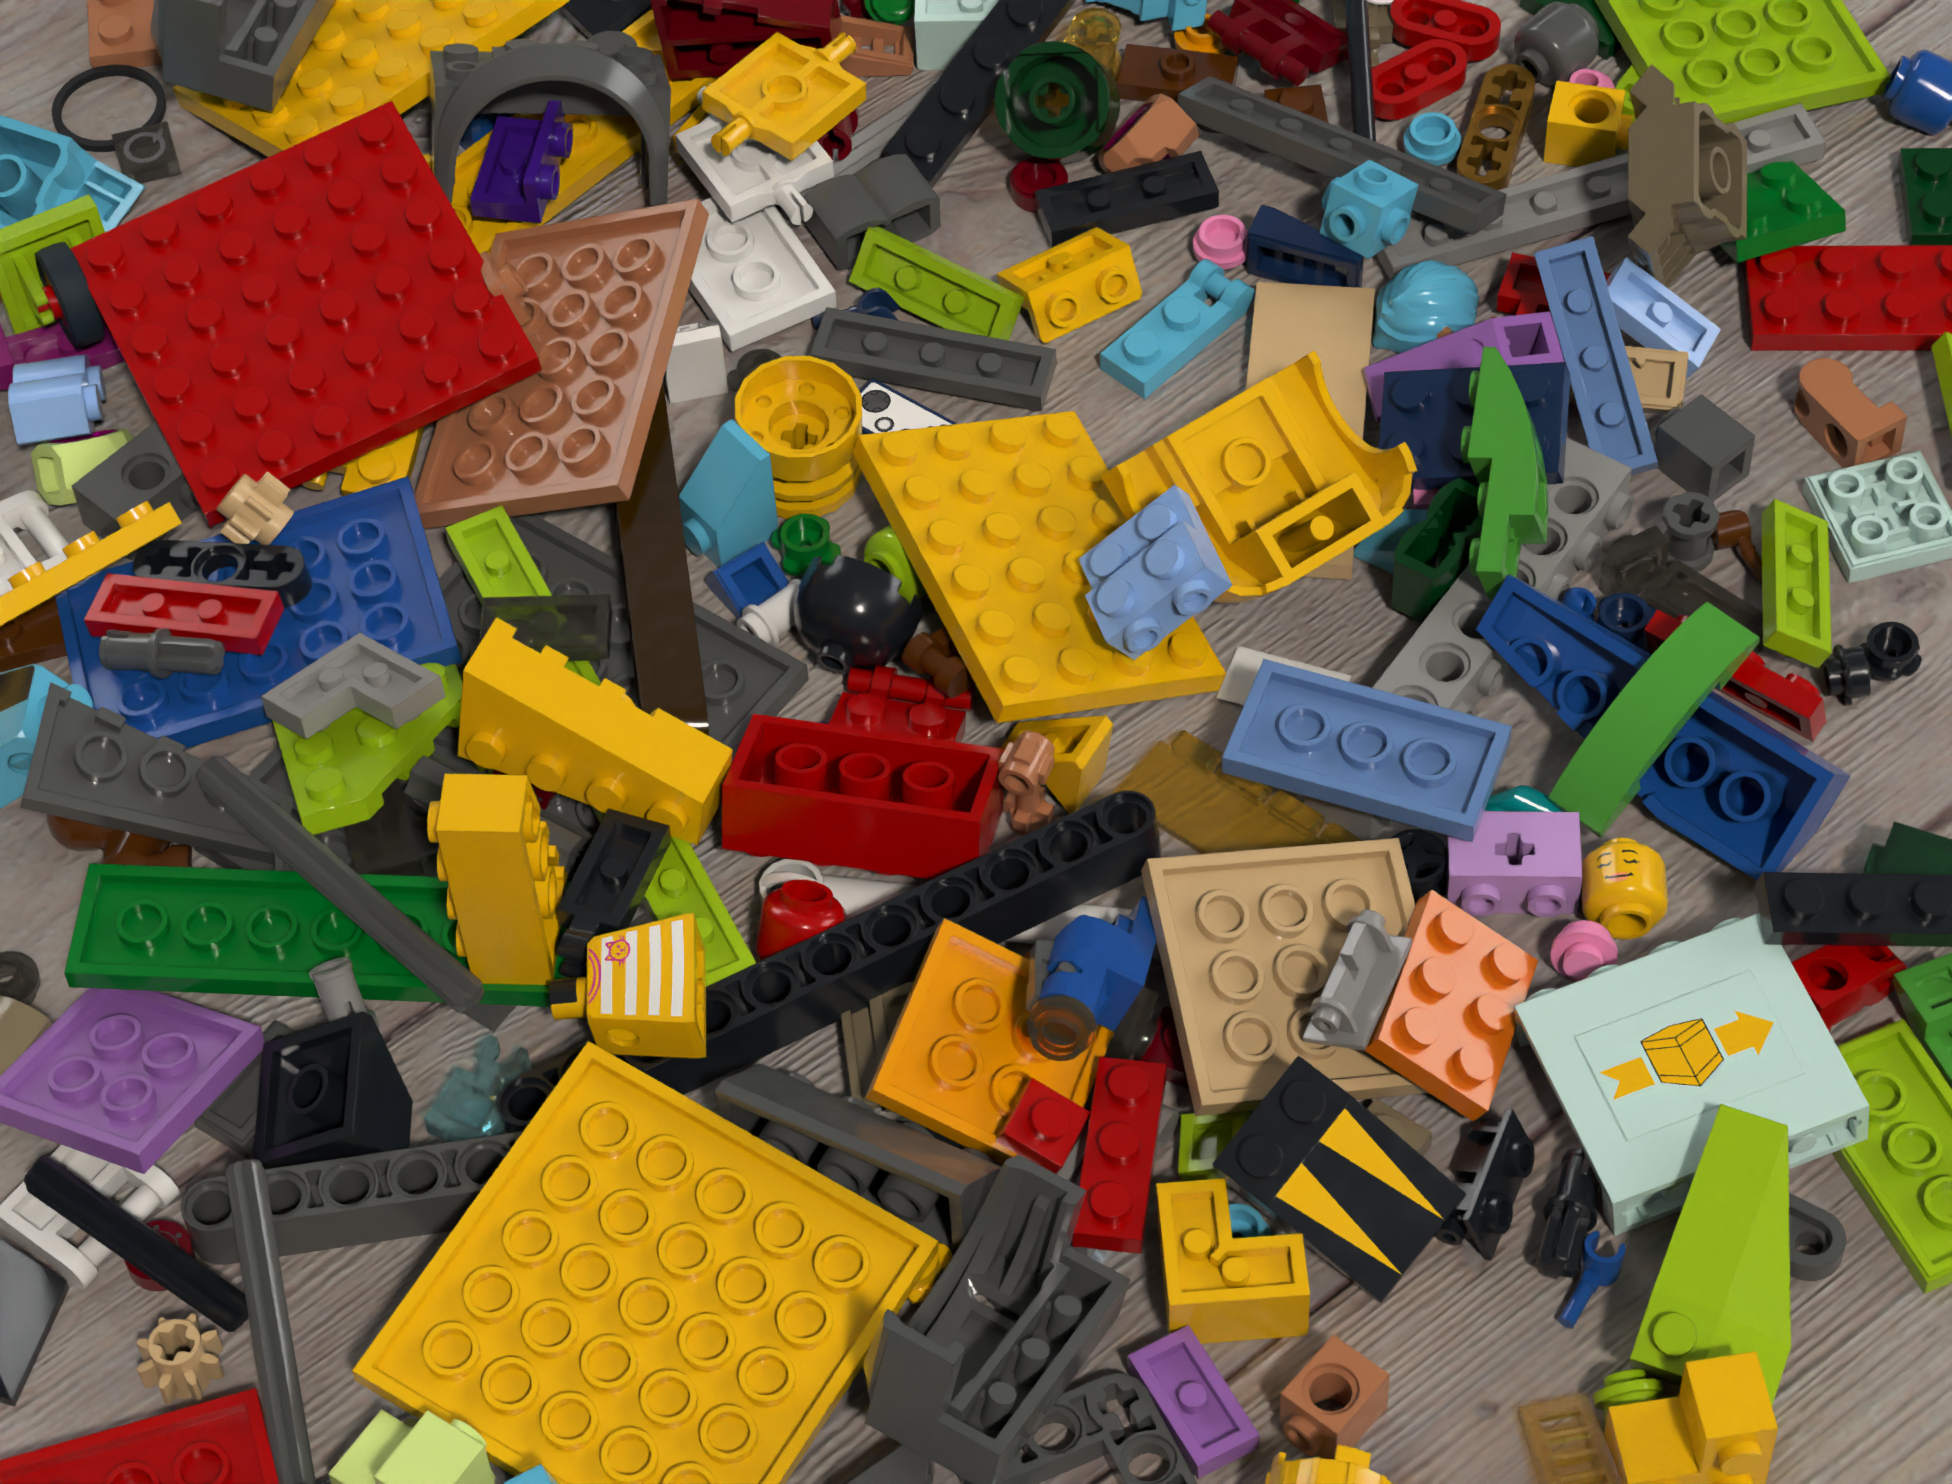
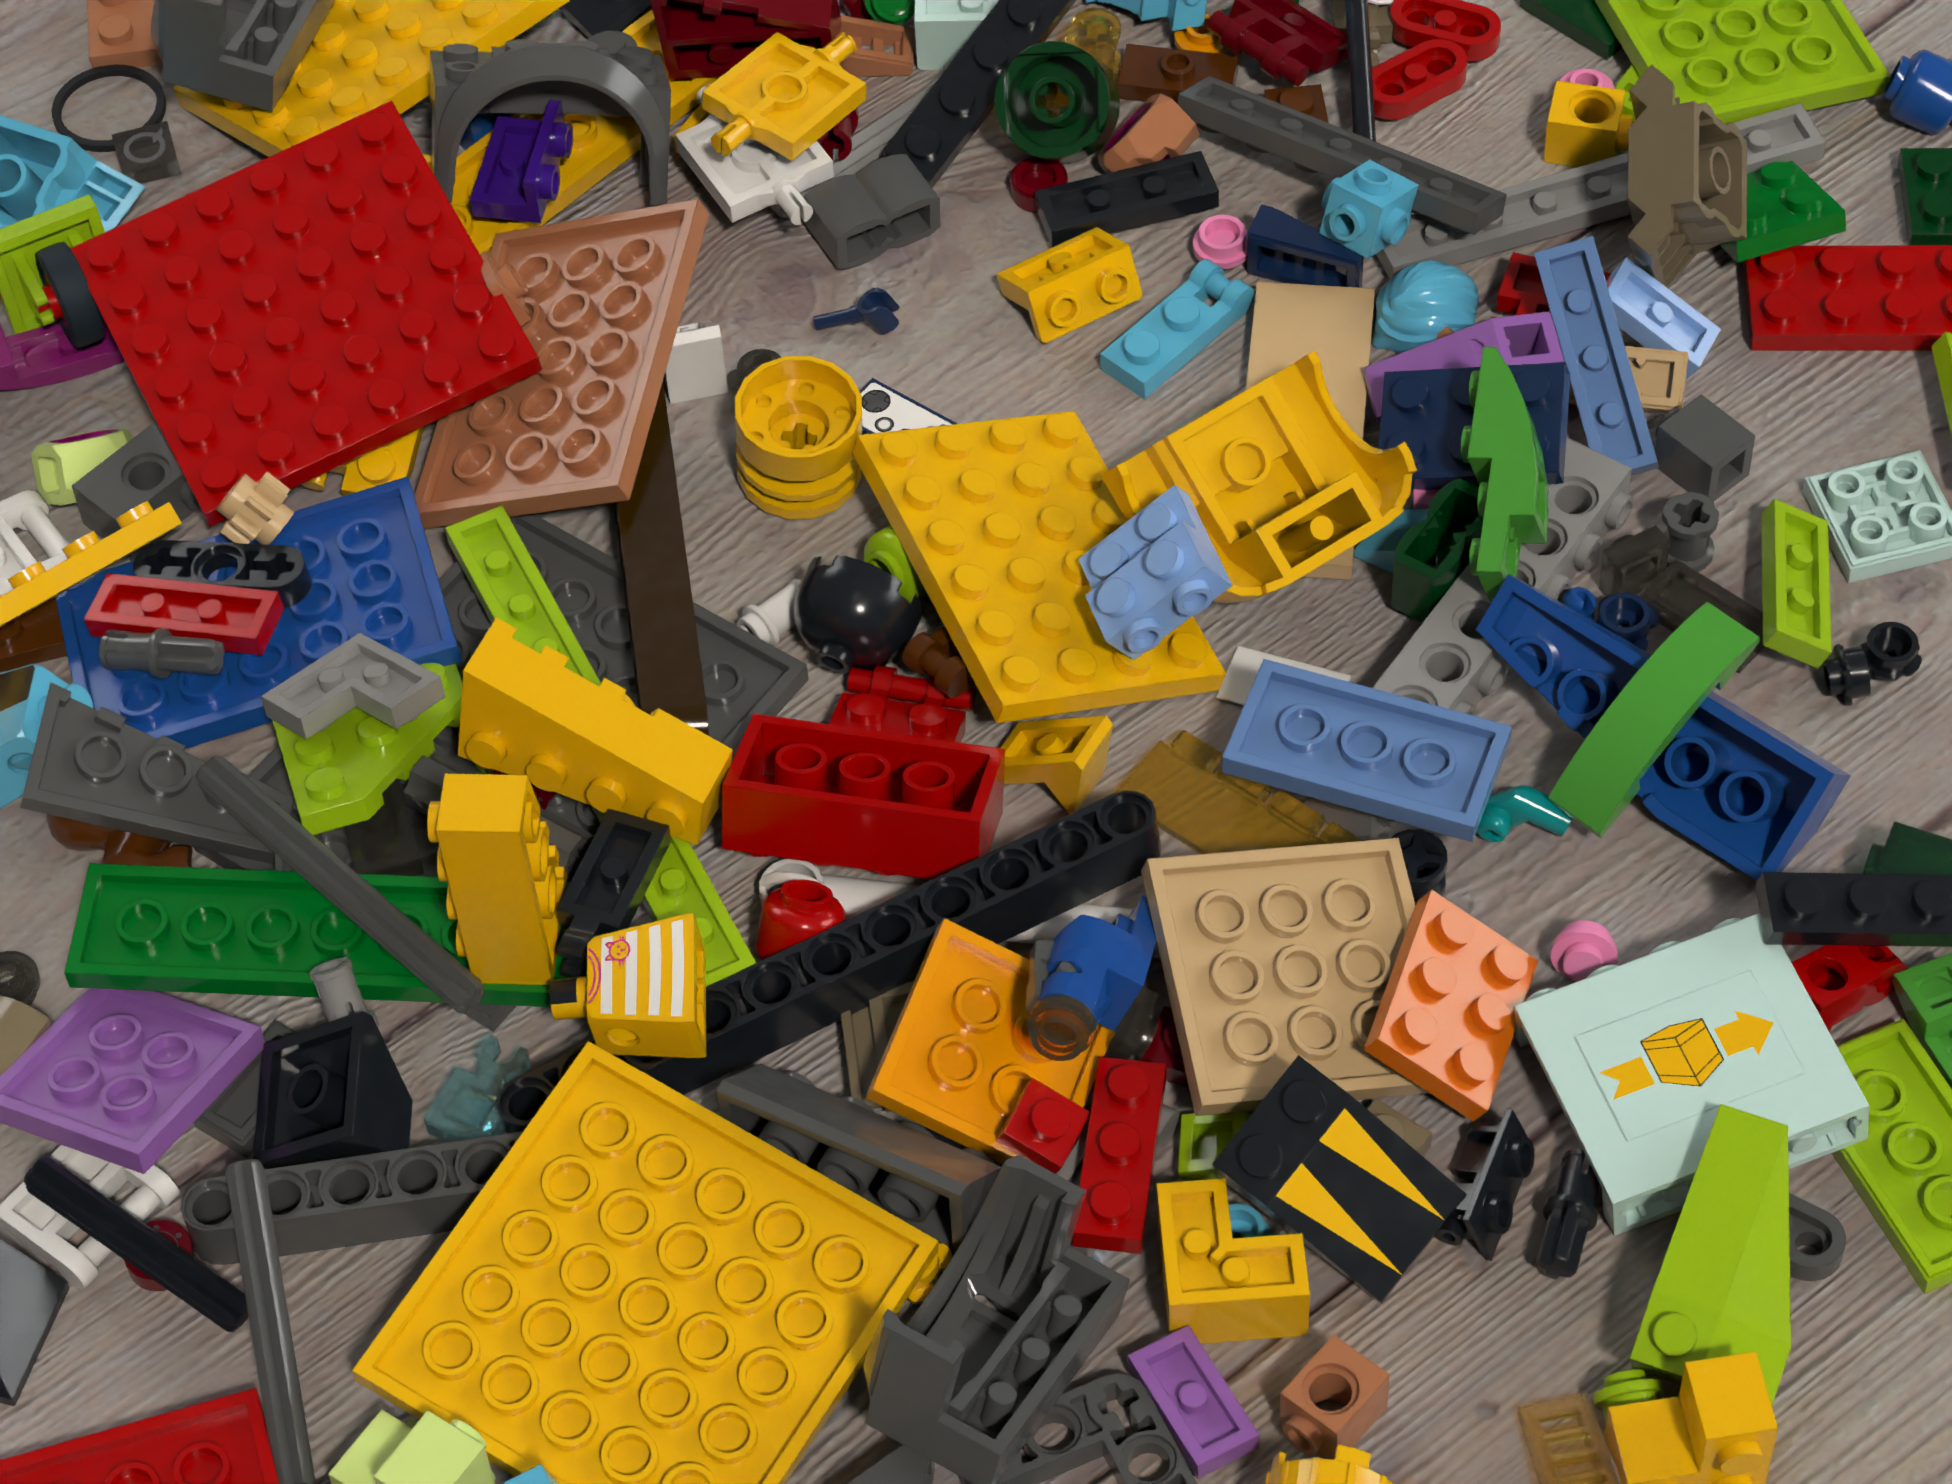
light blue brick [8,354,106,446] -> none
tan gear [136,1313,224,1405] -> none
clear smoke plate [479,594,612,661] -> none
medium azure slope [679,419,779,568] -> none
white plate [689,197,837,351] -> none
blue slope [705,542,789,619] -> none
green plate [771,513,841,576] -> none
dark grey plate [810,307,1057,411] -> none
lime plate [849,227,1025,340] -> none
nougat bar [998,731,1055,835] -> none
light grey hinge [1303,909,1413,1050] -> none
medium azure plate [1403,112,1461,166] -> none
lavender brick [1445,811,1582,917] -> none
pearl gold beam [1456,64,1535,190] -> none
dark grey head [1514,2,1599,88] -> none
blue hand [1558,1231,1626,1329] -> none
yellow head [1581,838,1668,940] -> none
red plate [1644,609,1826,742] -> none
reddish brown hand [1710,510,1762,586] -> none
nougat leg [1794,358,1907,468] -> none

